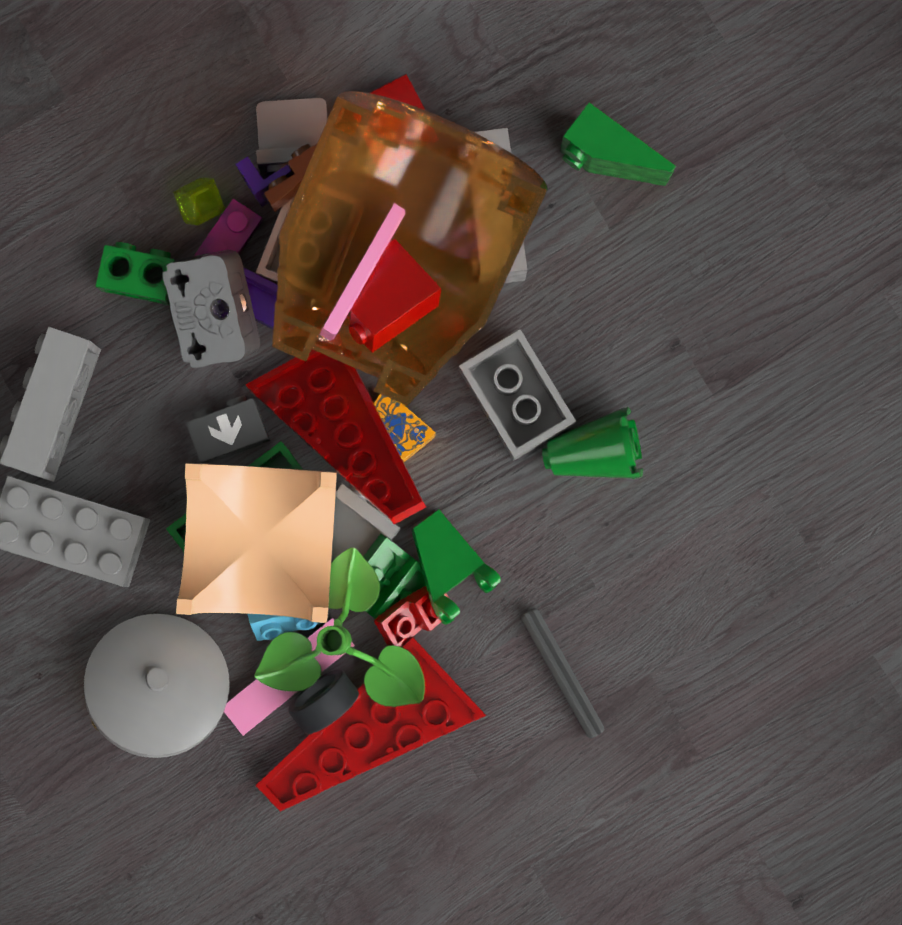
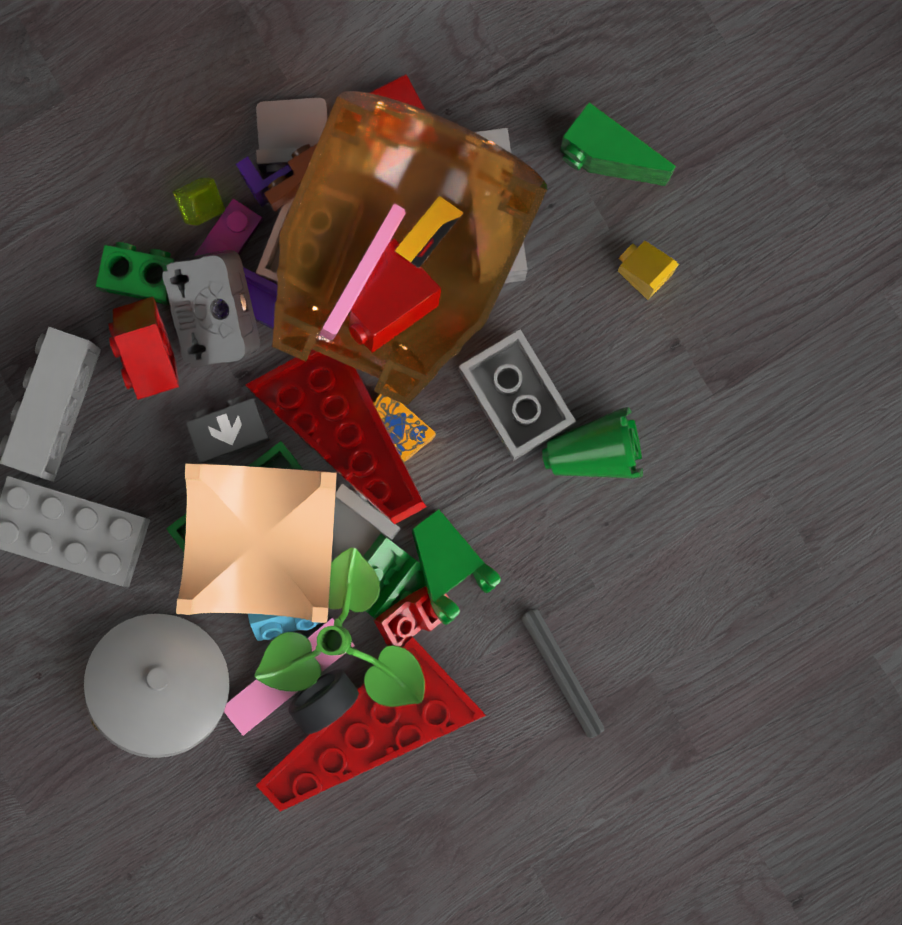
none -> red brick [108,296,179,400]
none -> yellow sticker [395,196,463,268]
none -> yellow slope [618,241,679,300]

